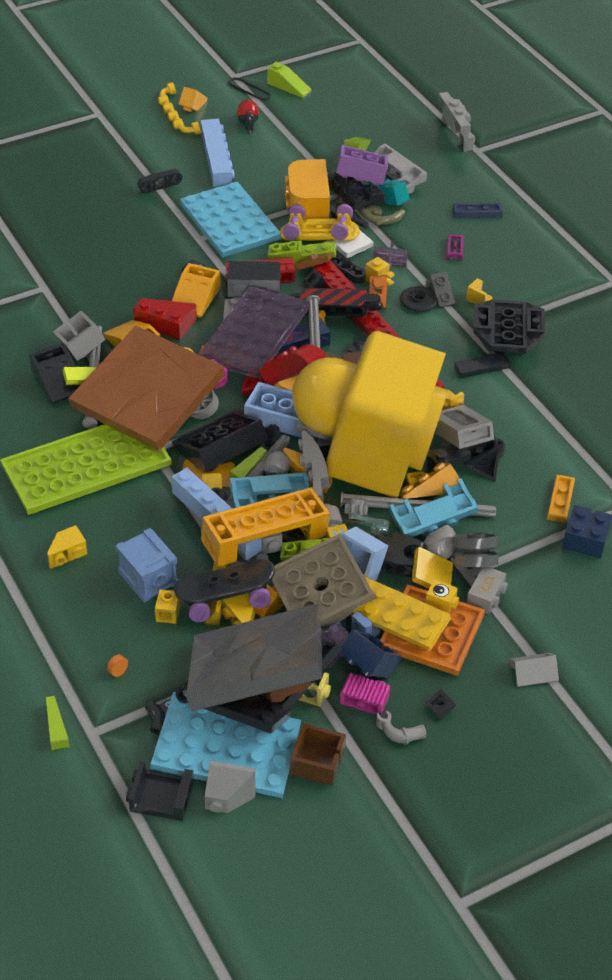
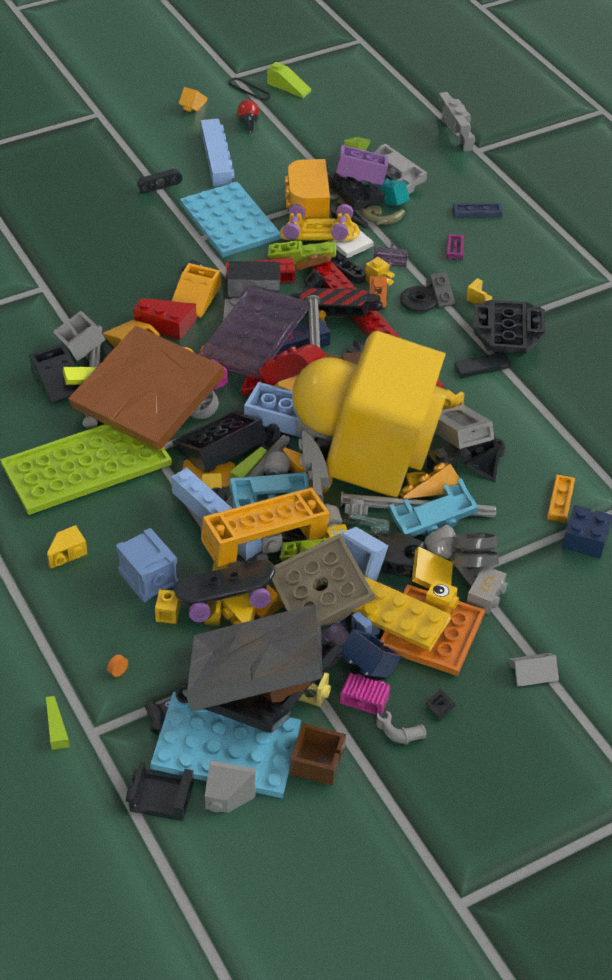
yellow bar [158,82,201,135] -> none

